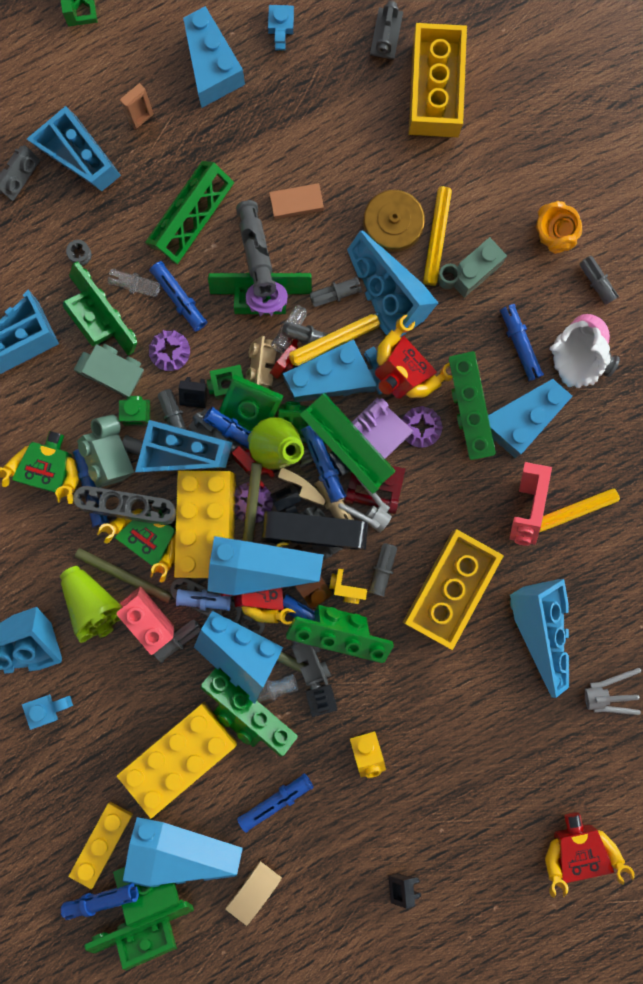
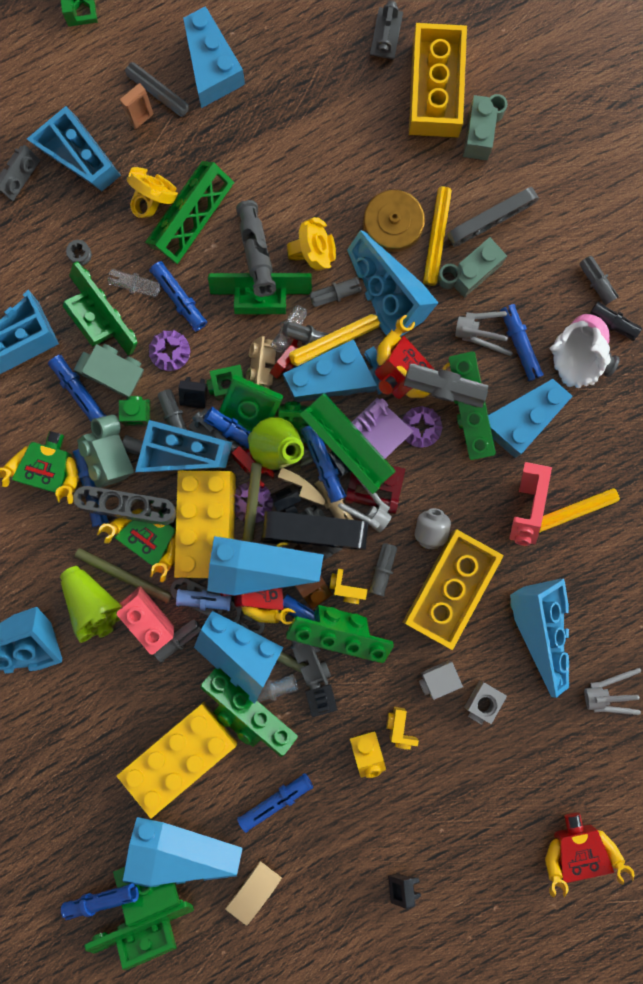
dark azure plate [22,694,73,730] -> none
yellow plate [68,801,133,890] -> none
medium lavender gear [246,282,288,316] -> none
dark azure plate [268,5,294,51] -> none
nougat tile [269,183,324,220] -> none
light orange hair [536,201,582,254] -> none
none -> blue pin [48,355,106,422]
none -> dark grey axle [125,62,189,117]
none -> yellow tile [127,167,178,218]
none -> yellow tile [287,217,336,271]
none -> yellow bracket [386,707,419,749]
none -> dark grey piece [403,363,489,408]
none -> light grey head [414,508,451,549]
none -> light grey brick [419,660,463,700]
none -> dark grey beam [447,187,539,247]
none -> light grey plant [456,311,513,356]
none -> sand green hinge [463,94,508,160]
none -> light grey brick [464,680,507,725]
none -> black pin [589,301,643,341]

